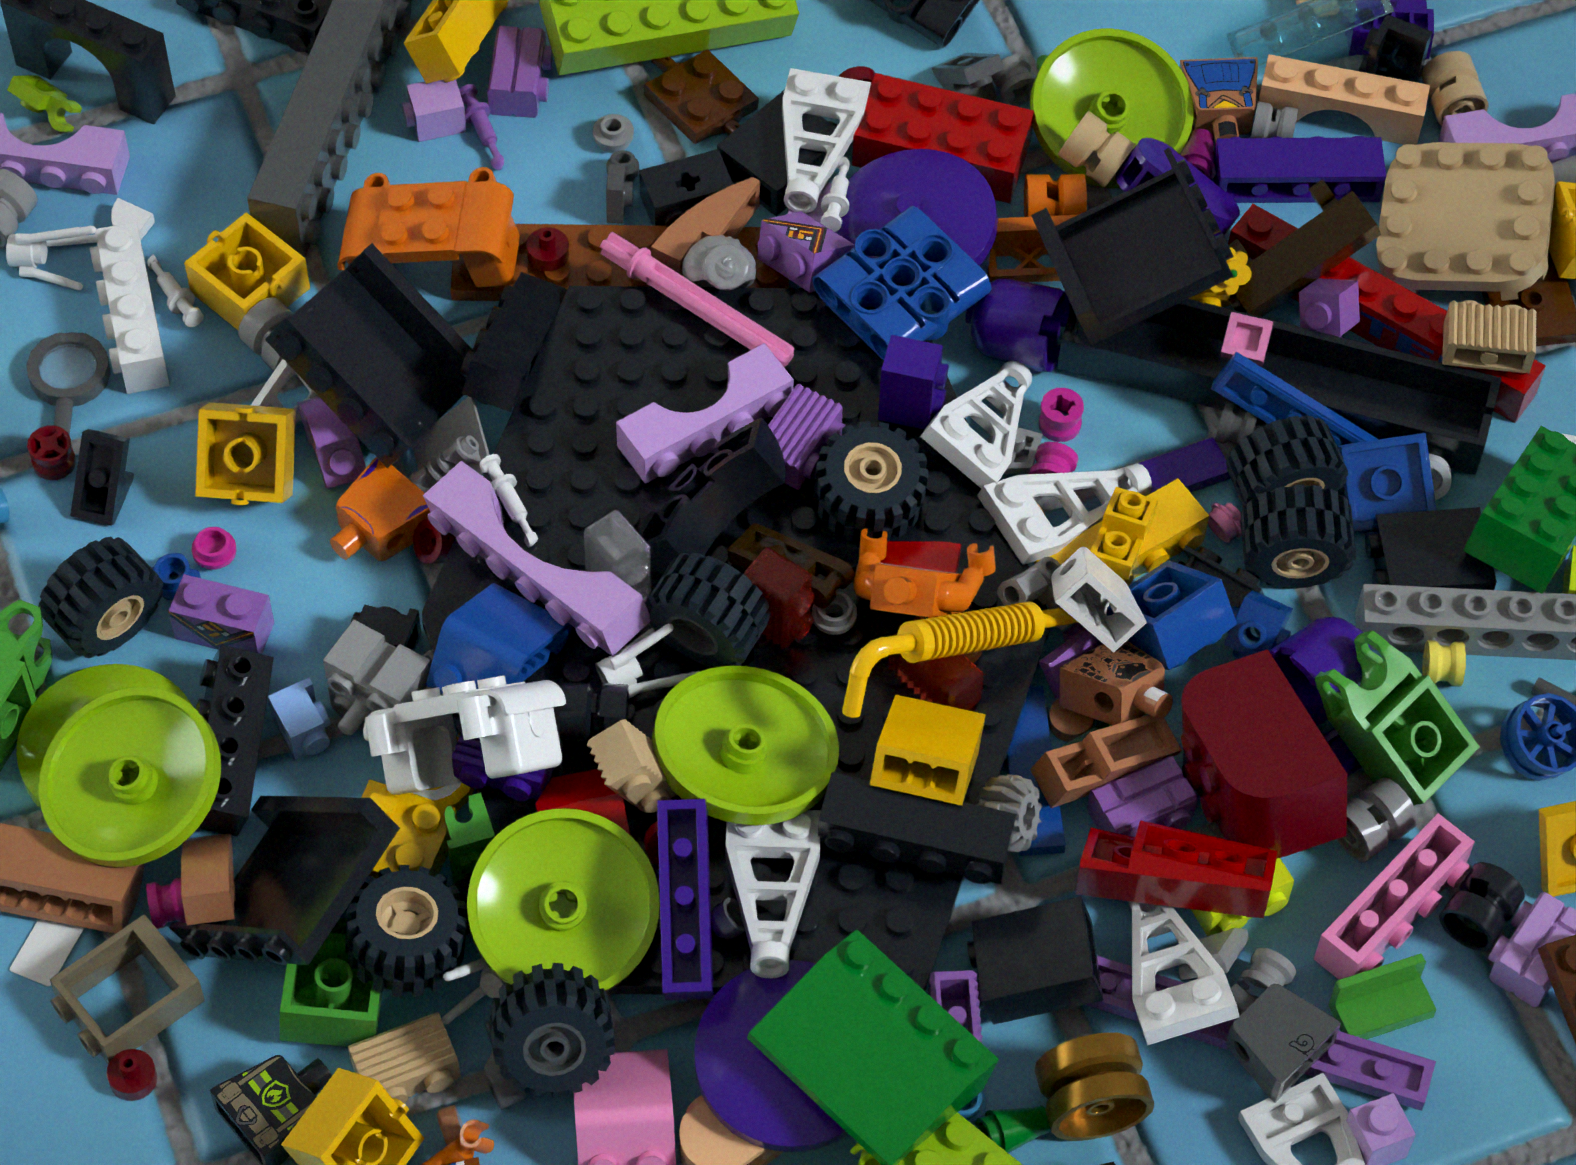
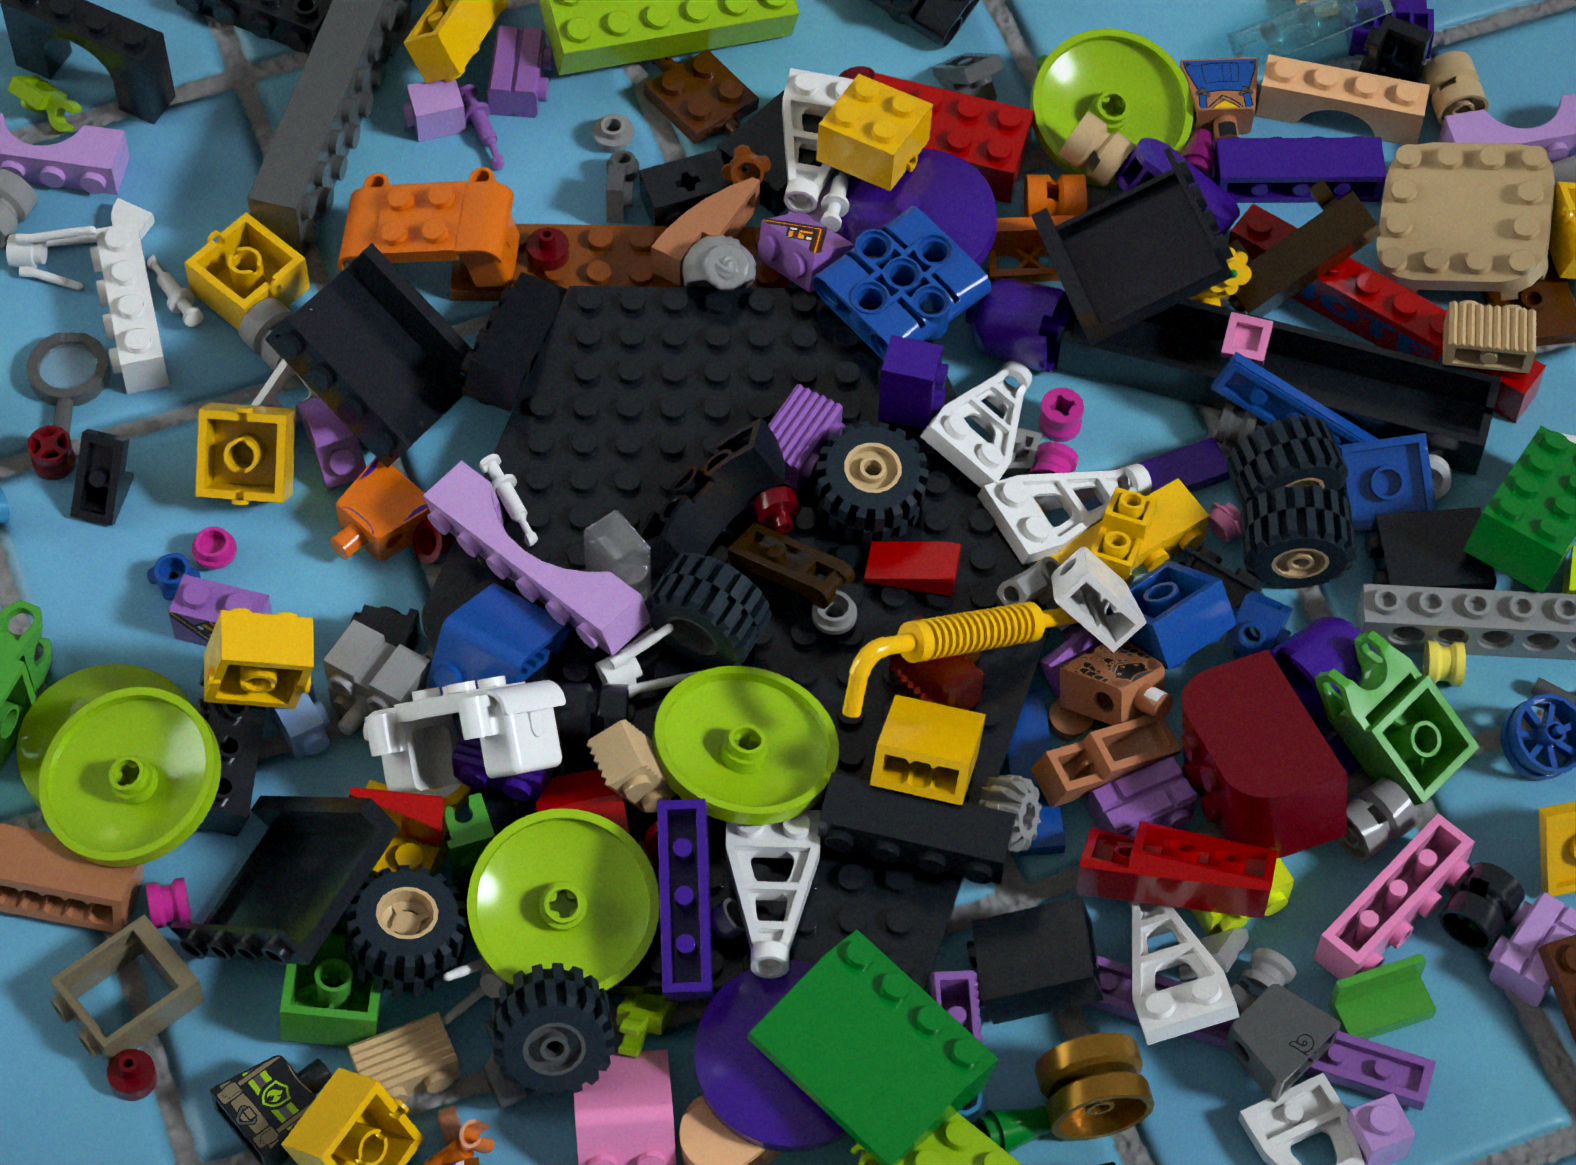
white sticker [10,919,84,986] -> none
black wheel [38,537,163,658] -> none
nougat slope [181,833,235,926] -> none
light grey hinge [409,397,490,493] -> none
bright pink axle [600,232,794,368] -> none
lavender arch [616,343,794,484] -> none
clear red brick [744,547,815,649] -> none
orange torso [853,528,996,618] -> none
light grey wheel [991,55,1036,106] -> none
light grey wheel [1251,101,1298,138] -> none
medium lavender brick [1299,278,1360,337] -> none
none -> yellow brick [204,608,314,709]
none -> red slope [349,787,445,848]
none -> lime plate [616,994,677,1058]
none -> dark orange plate [721,145,771,184]
none -> dark red tile [753,486,801,534]
none -> yellow brick [816,74,933,191]

